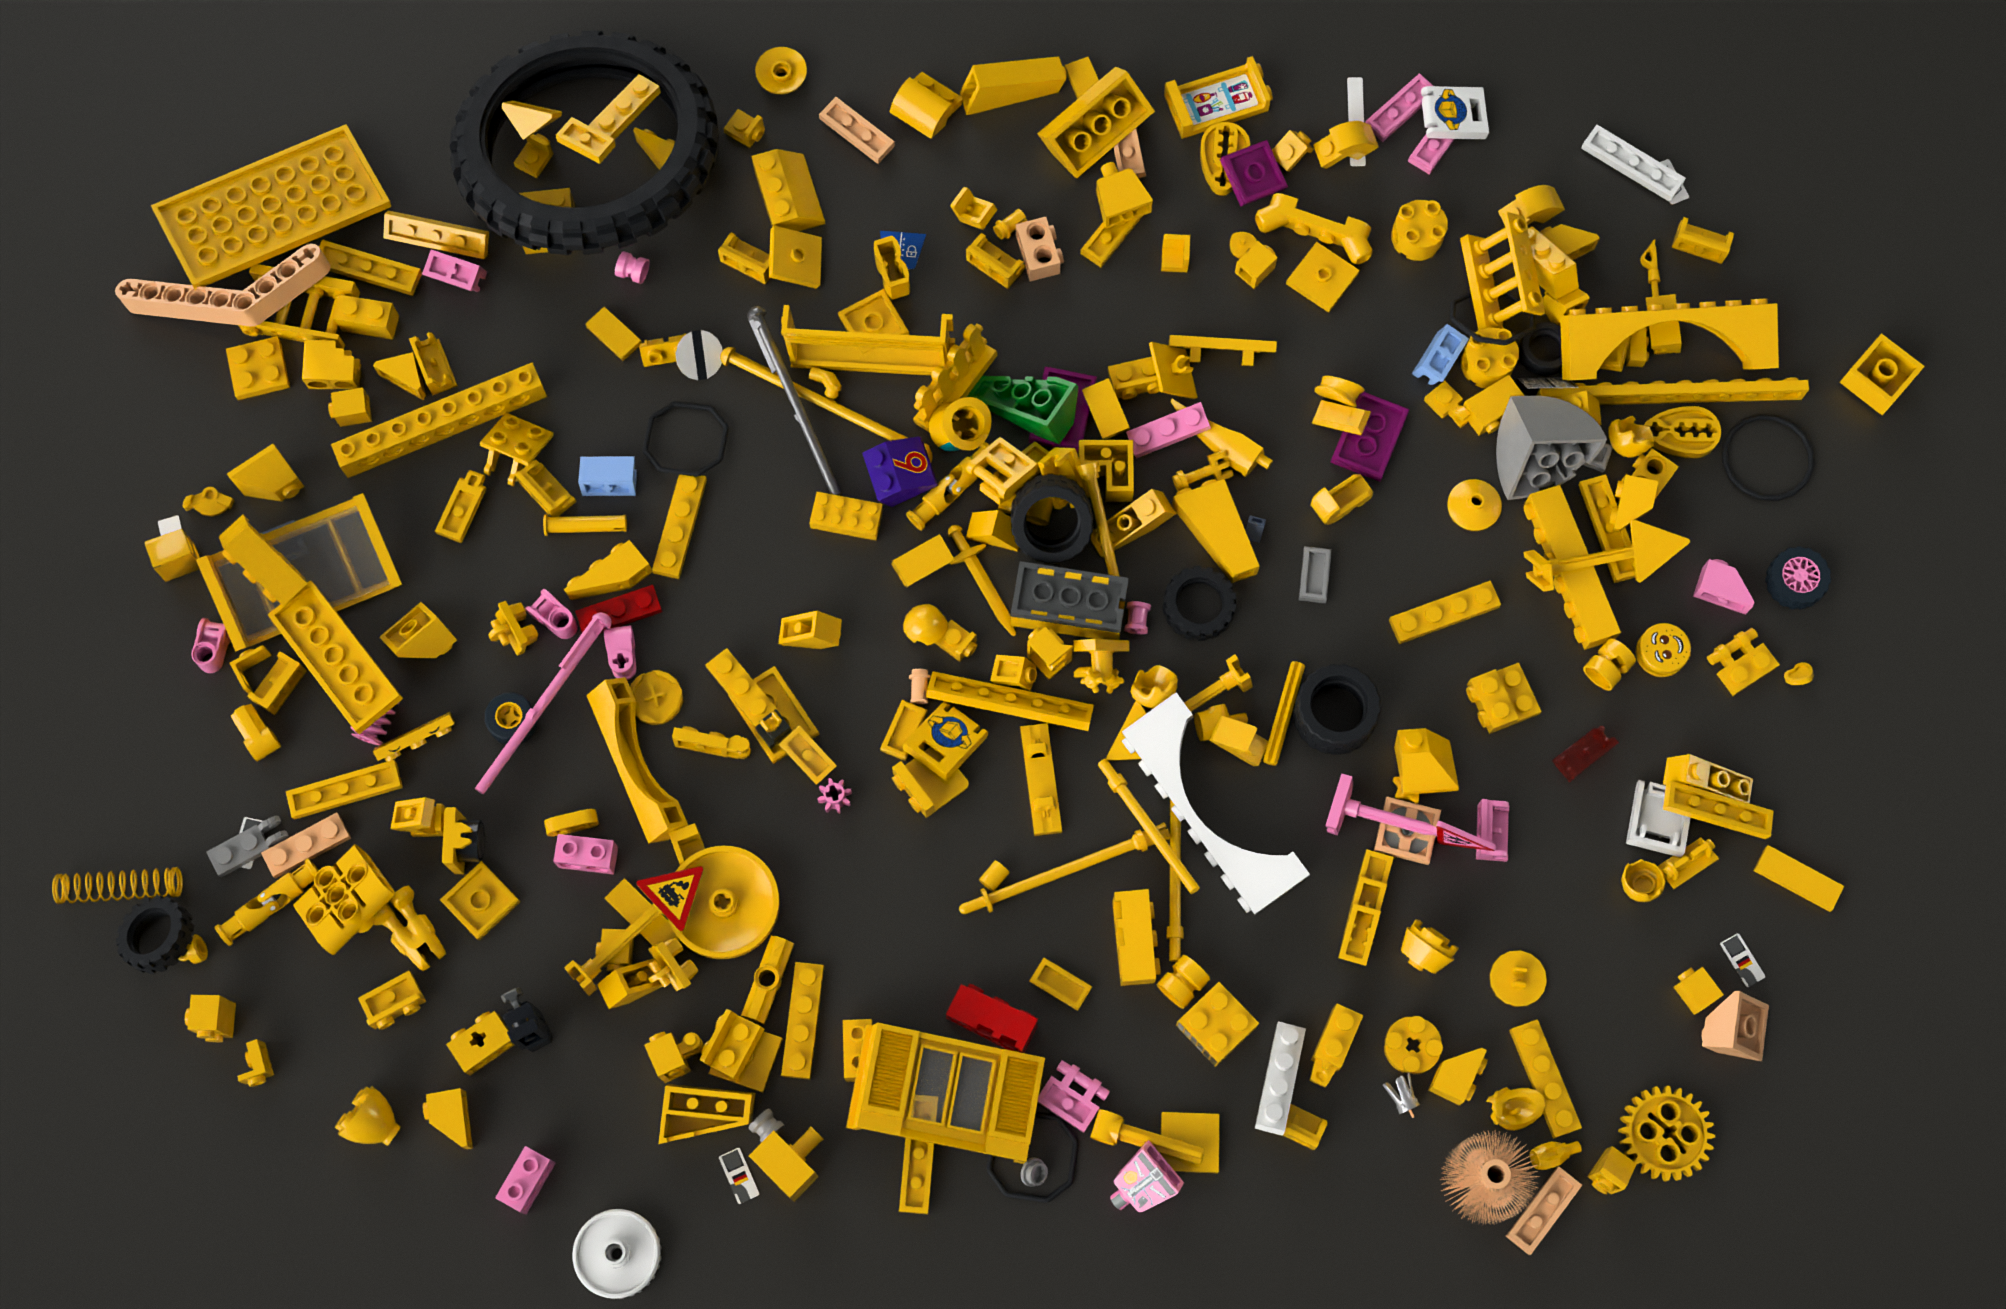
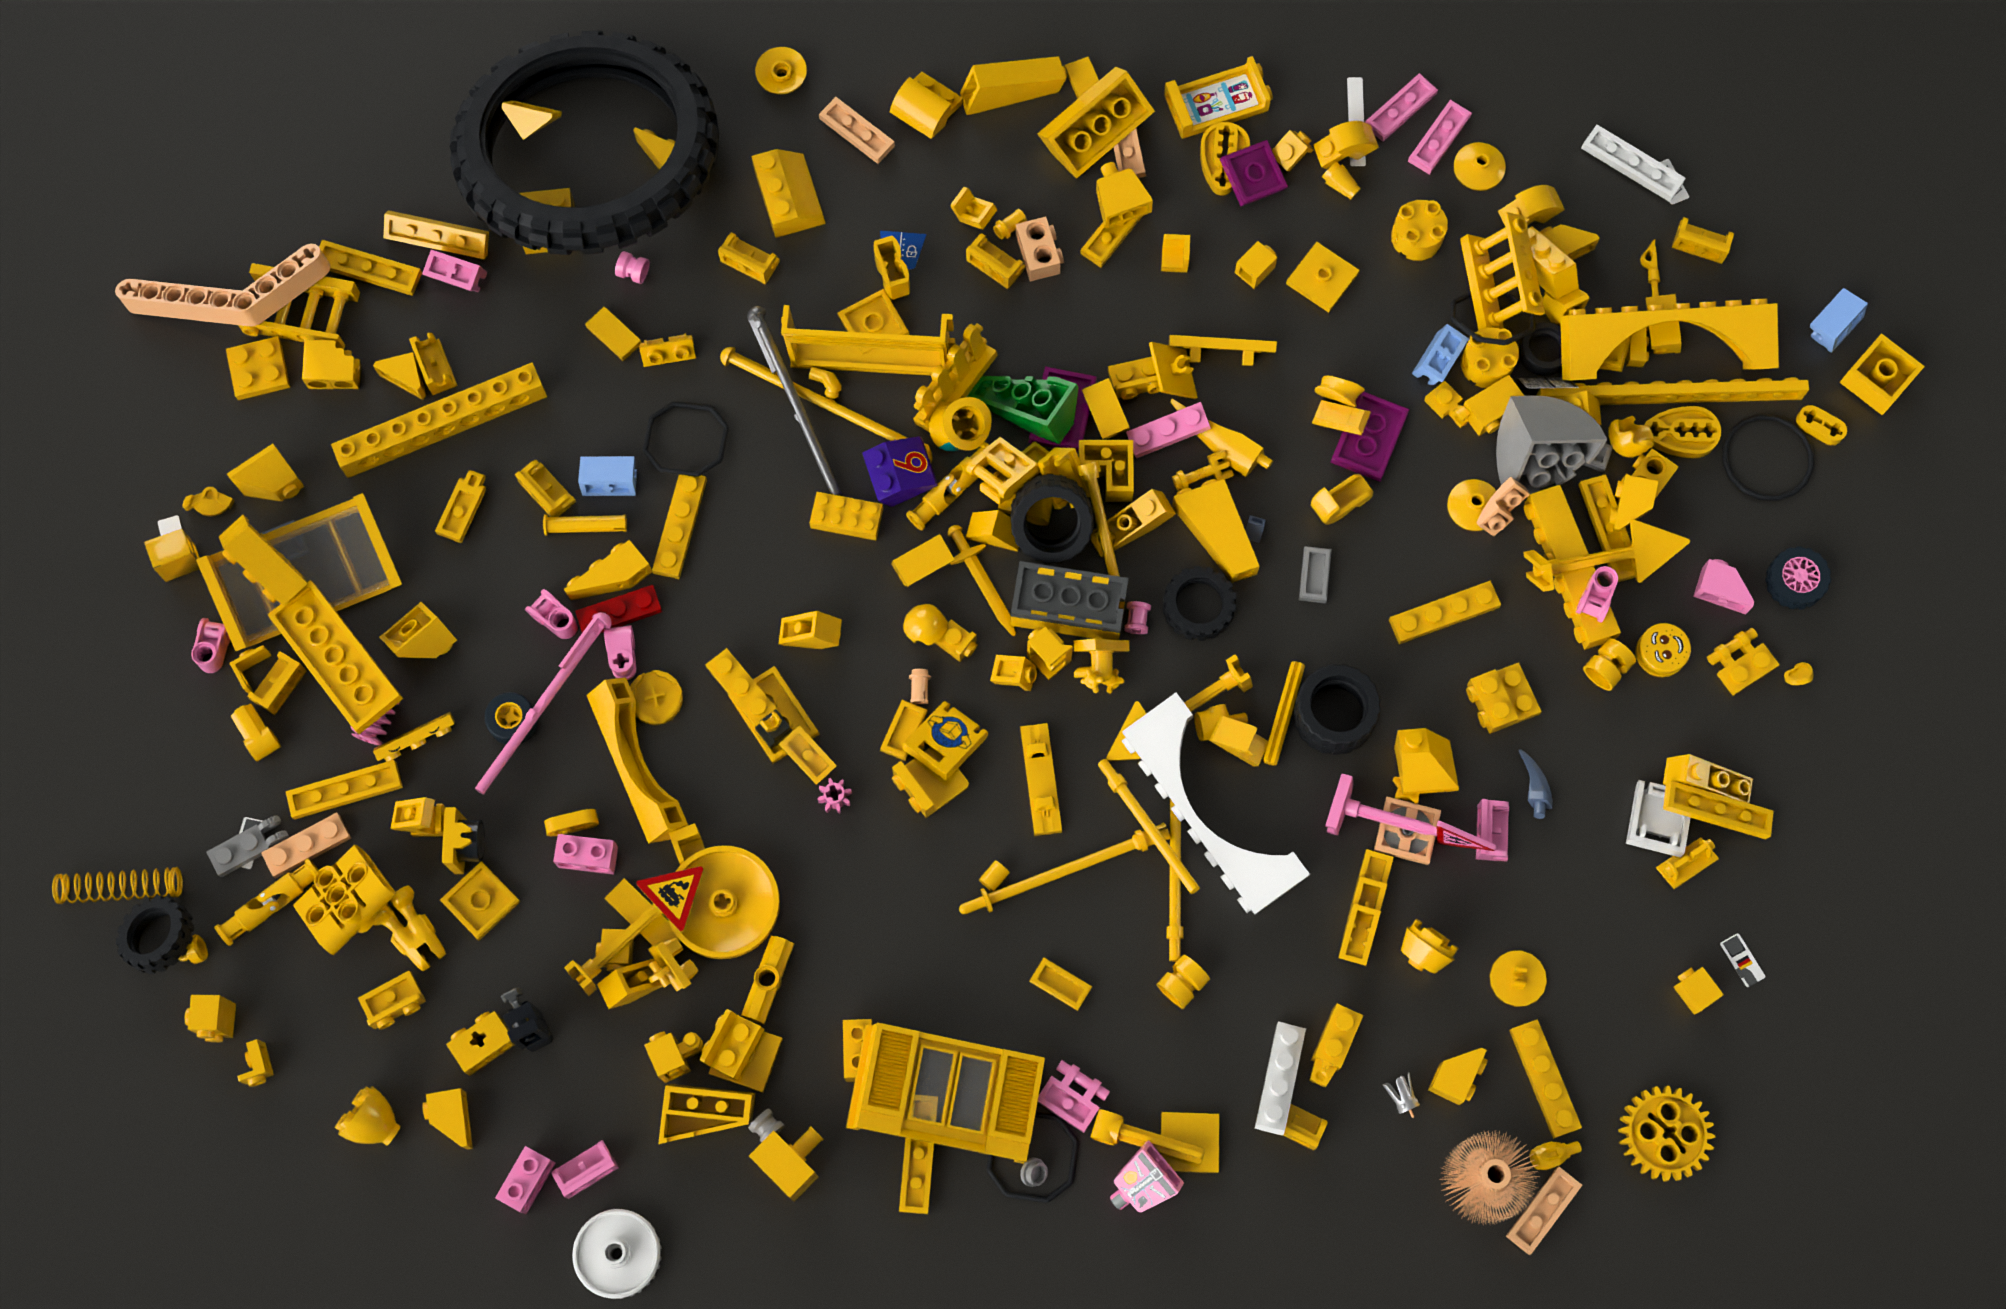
yellow plate [151,124,391,290] -> none
yellow brick [328,387,372,427] -> none
yellow brick [334,295,399,340] -> none
yellow plate [480,412,554,487] -> none
yellow hips [488,600,538,656] -> none
yellow bracket [514,133,554,178] -> none
yellow plate [556,117,616,164] -> none
yellow plate [588,74,661,140] -> none
yellow hinge [672,726,751,760] -> none
white sticker [675,330,722,380] -> none
sticker [719,1148,759,1204] -> none
yellow bracket [723,109,765,148] -> none
yellow plate [769,226,822,289] -> none
yellow plate [781,962,824,1079] -> none
yellow plate [926,671,1094,731] -> none
red wedge [946,984,1038,1053] -> none
yellow wedge [1112,889,1161,986] -> none
yellow hair [1130,665,1178,709] -> none
yellow brick [1176,982,1259,1067] -> none
yellow piece [1230,232,1257,258] -> none
yellow plate [1255,193,1373,265] -> none
yellow plate [1384,1016,1443,1074] -> none
white container [1421,86,1489,139] -> none
yellow hat [1486,1087,1546,1131] -> none
clear red hinge [1552,726,1619,782] -> none
yellow slope [1587,1146,1637,1194] -> none
yellow hair [1621,859,1666,902] -> none
light nougat slope [1702,991,1769,1061] -> none
yellow tile [1753,845,1844,912] -> none
none -> bright pink hinge [551,1140,619,1199]
none -> yellow cone [1322,162,1361,200]
none -> yellow dish [1454,142,1506,191]
none -> light nougat slope [1477,477,1530,536]
none -> sand blue bar [1519,749,1553,819]
none -> bright pink piece [1576,566,1618,623]
none -> yellow beam [1796,405,1847,445]
none -> light blue hinge [1810,288,1868,353]

